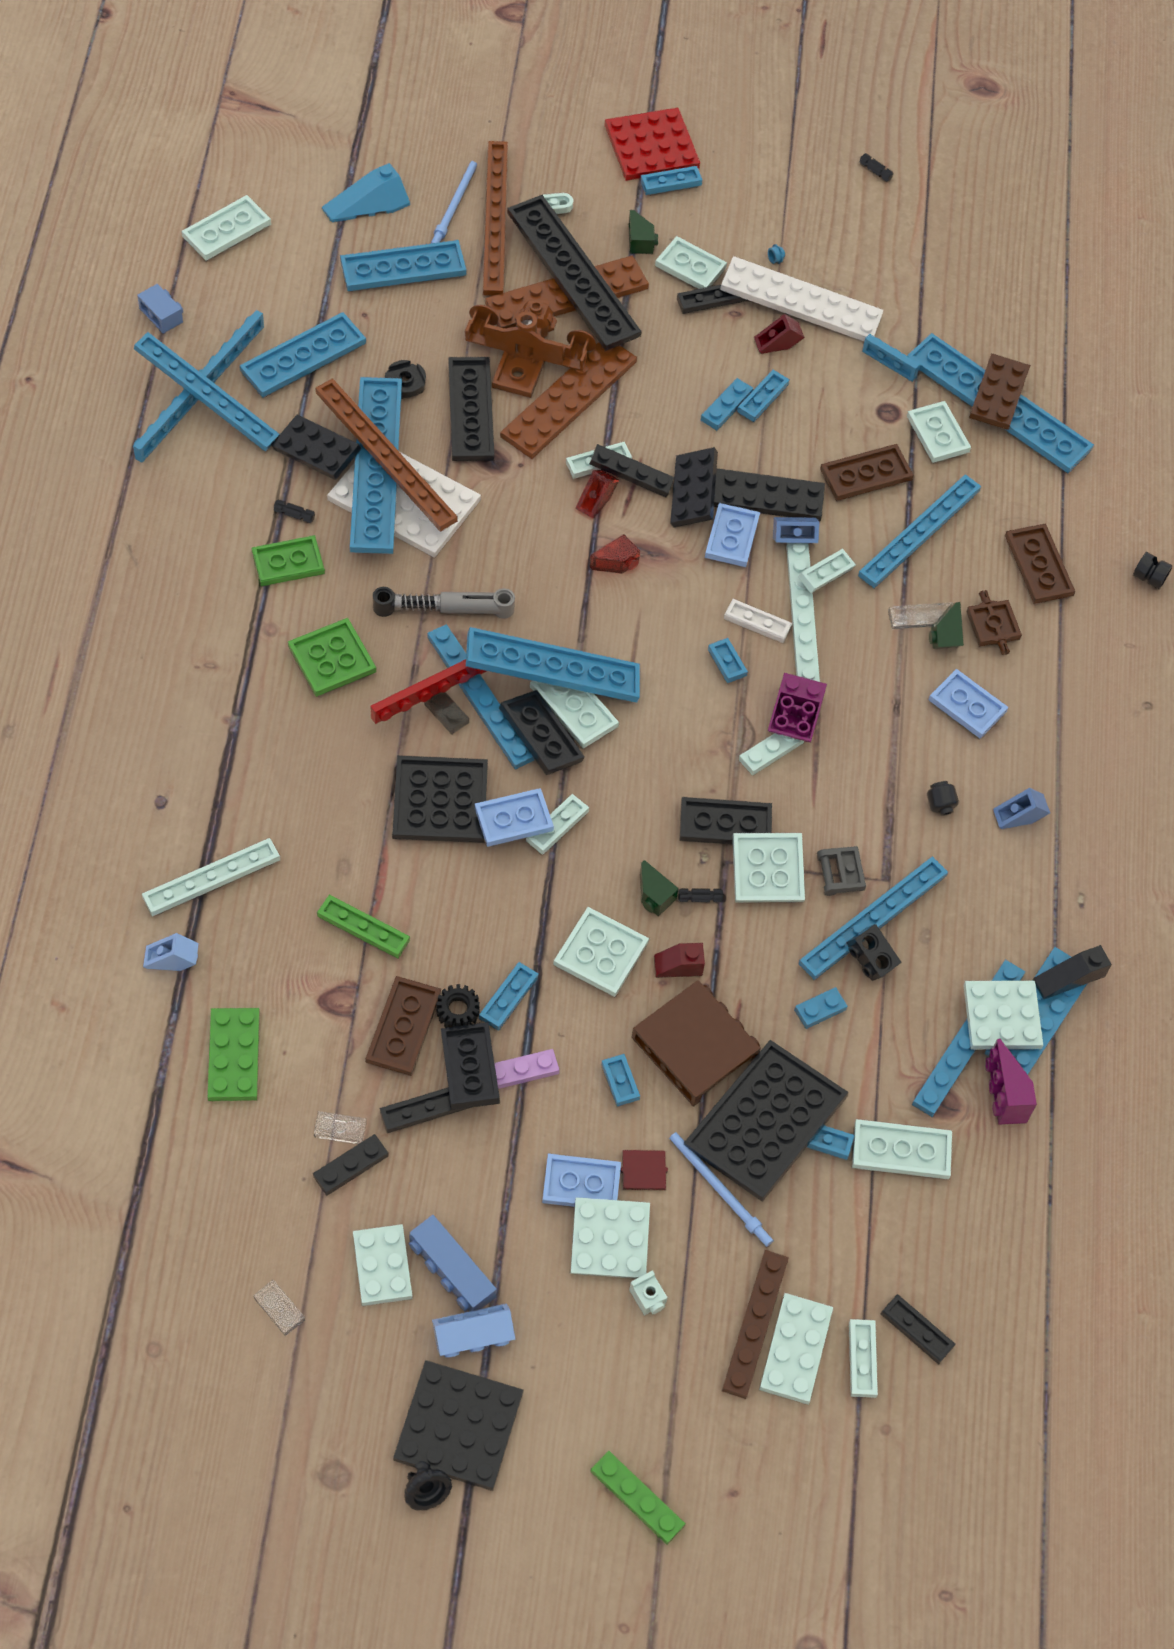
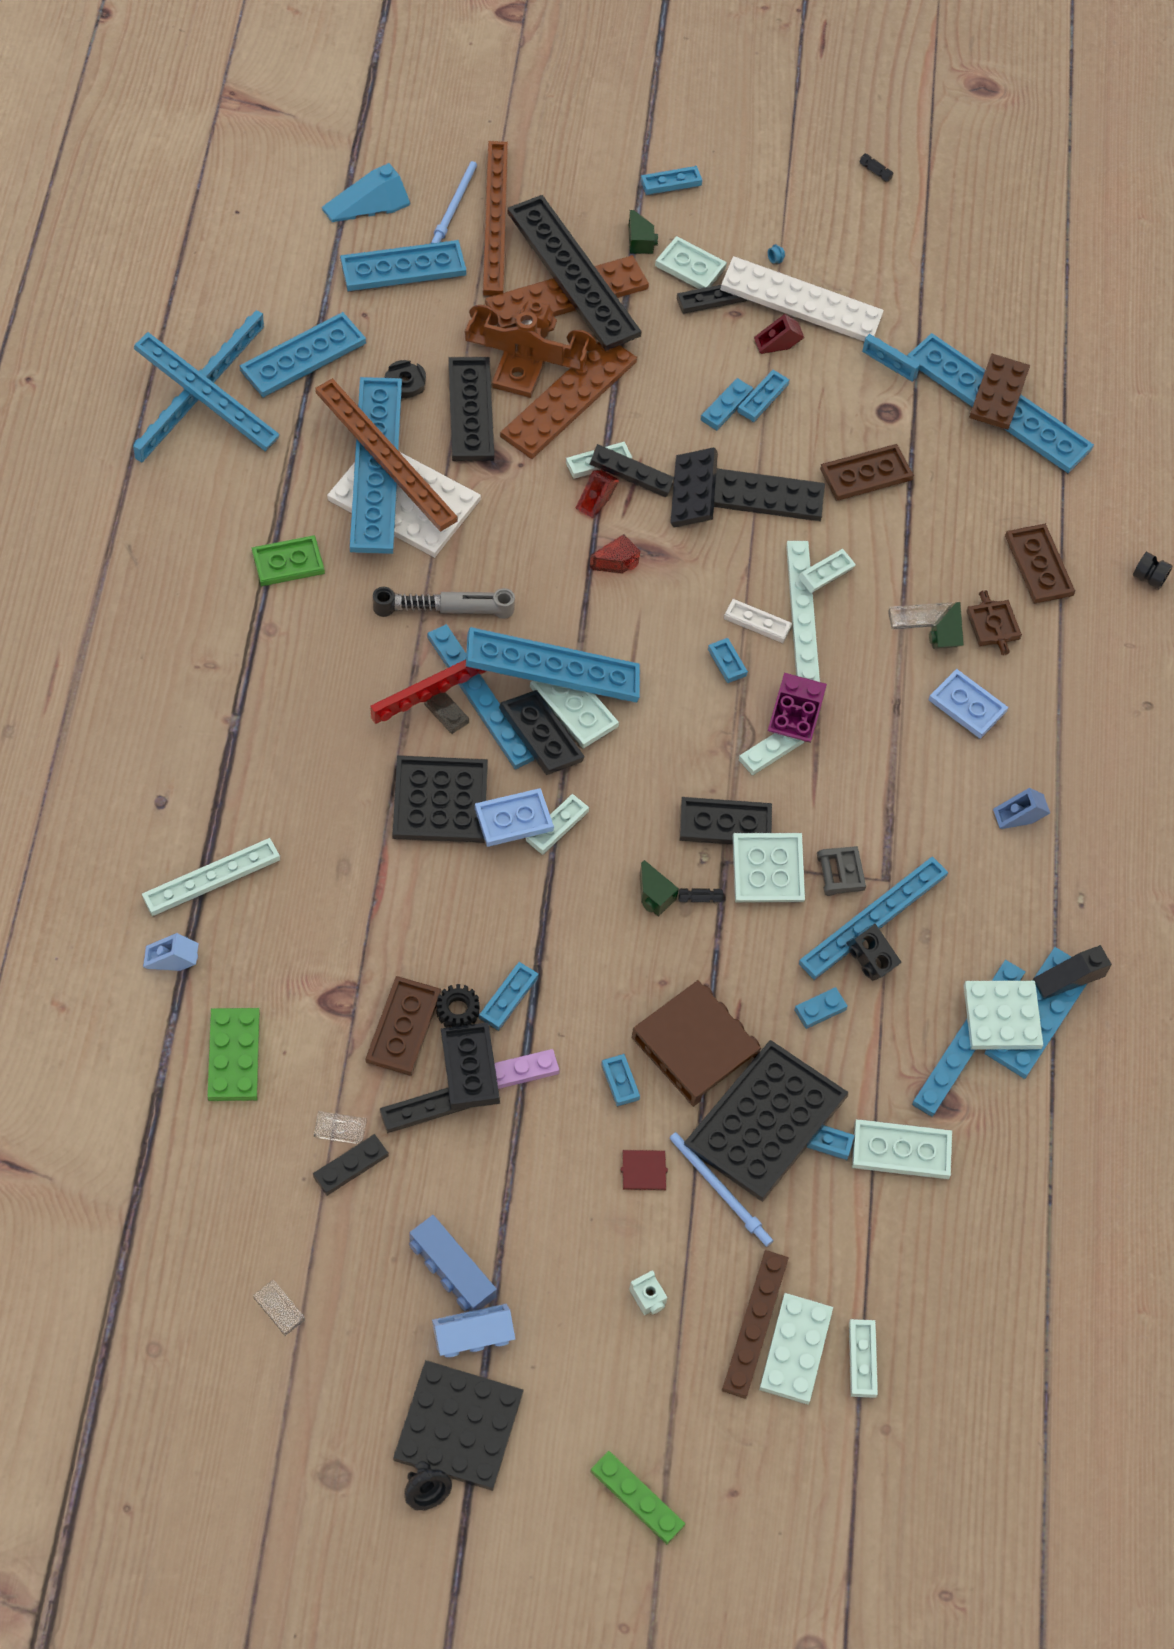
medium blue brick [137,284,183,334] -> none
light aqua plate [182,195,271,261] -> none
black plate [271,414,361,480] -> none
black axle [274,499,315,523] -> none
bright green plate [288,618,377,697] -> none
bright green plate [317,894,410,959] -> none
light aqua plate [353,1224,412,1306] -> none
light aqua plate [539,193,573,214] -> none
light blue plate [542,1154,621,1207] -> none
light aqua plate [553,907,649,997] -> none
light aqua plate [570,1197,650,1278] -> none
red plate [604,107,700,181] -> none
dark red slope [654,943,705,978] -> none
light blue plate [705,503,760,567] -> none
medium blue brick [773,517,819,543] -> none
dark azure plate [858,474,981,588] -> none
black tile [881,1294,956,1364] -> none
light aqua plate [907,401,971,463] -> none
black head [927,781,959,816] -> none
magenta slope [985,1039,1037,1125] -> none

